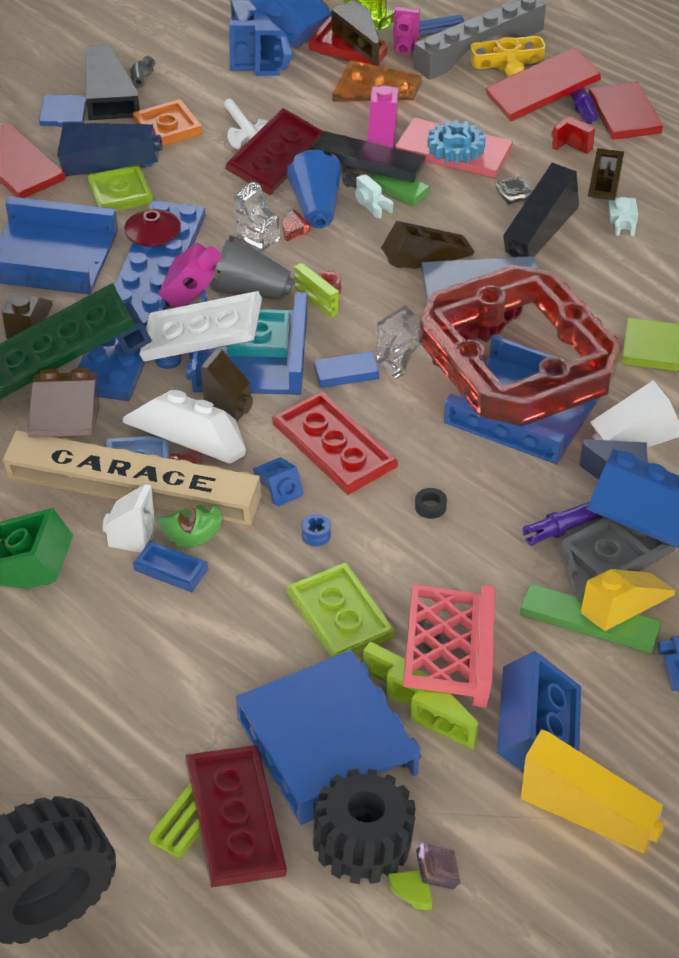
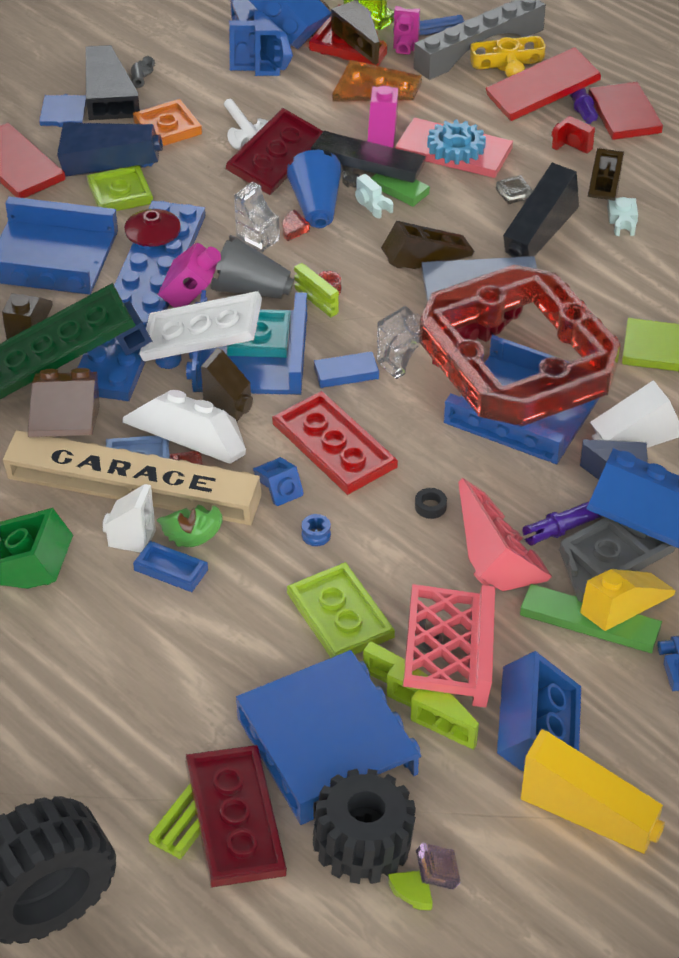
none -> coral wedge [458,478,552,591]

